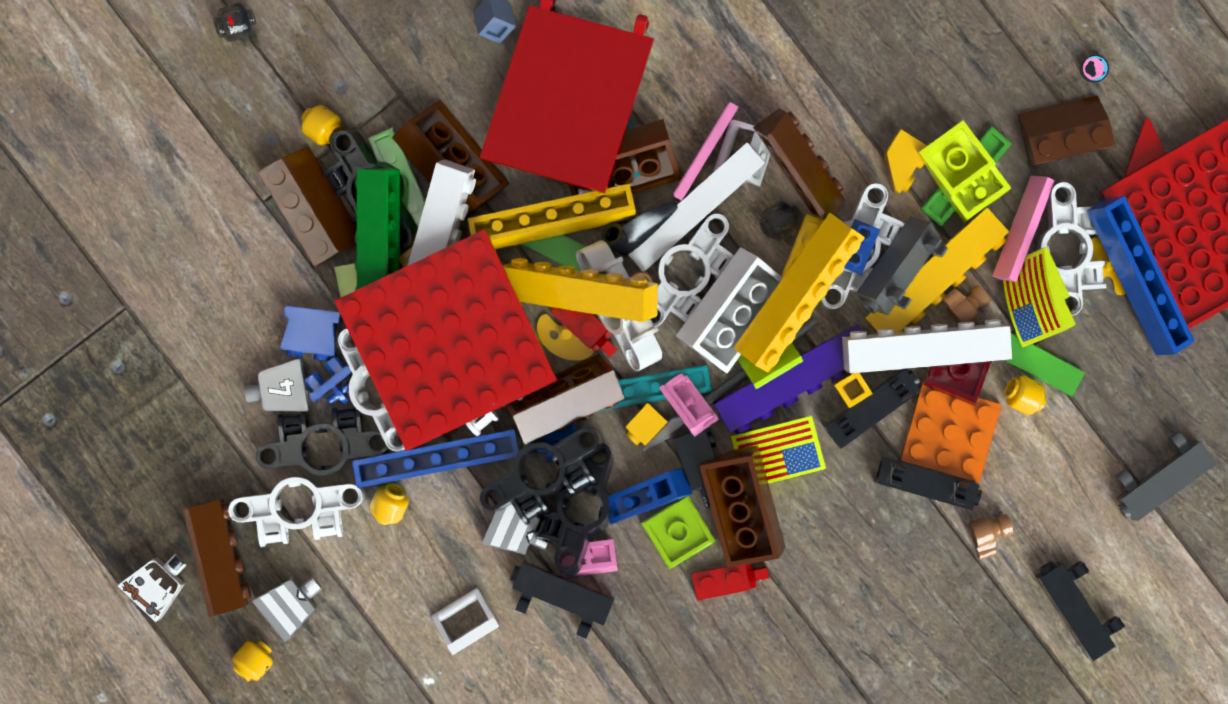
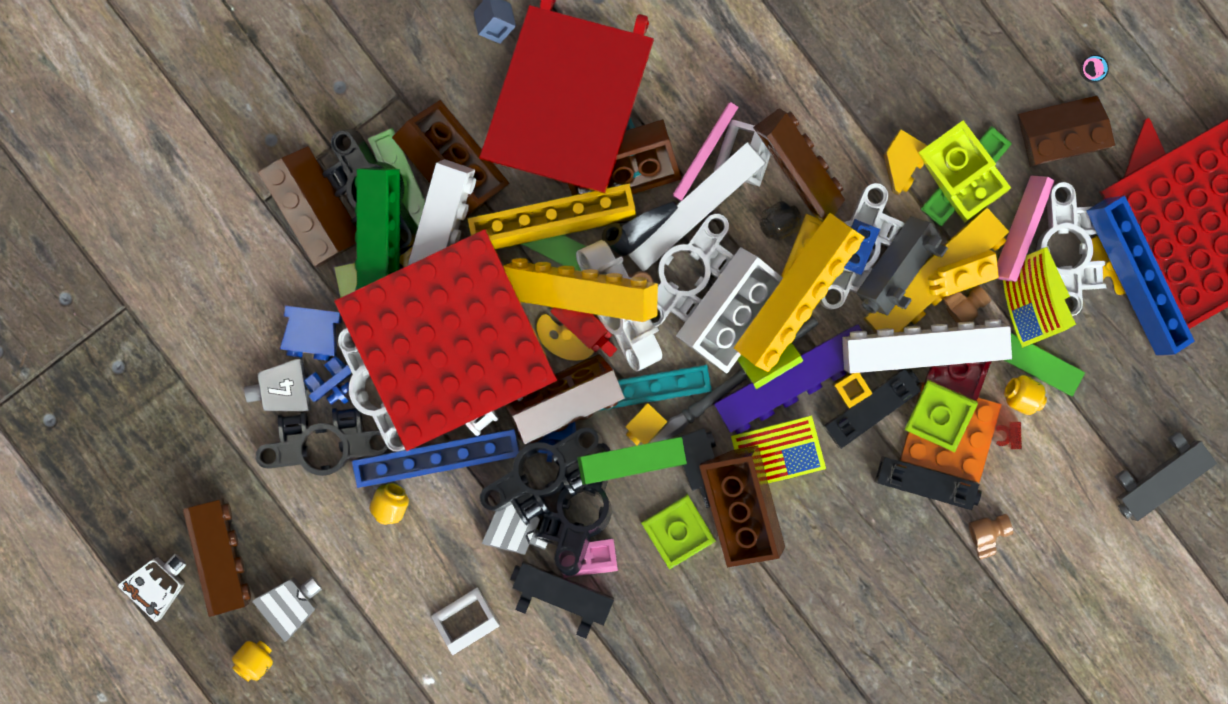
clear smoke head [213,3,256,42] -> none
white piece [228,476,365,547] -> none
yellow head [301,105,342,146] -> none
blue slope [601,468,693,525] -> none
bright pink hinge [659,374,719,437] -> none
red hinge [691,563,769,601] -> none
black brick [1035,561,1125,661] -> none
none -> bright green tile [577,437,687,485]
none -> lime tile [904,379,978,452]
none -> yellow hinge [928,250,999,296]
none -> clear red tile [995,421,1022,449]

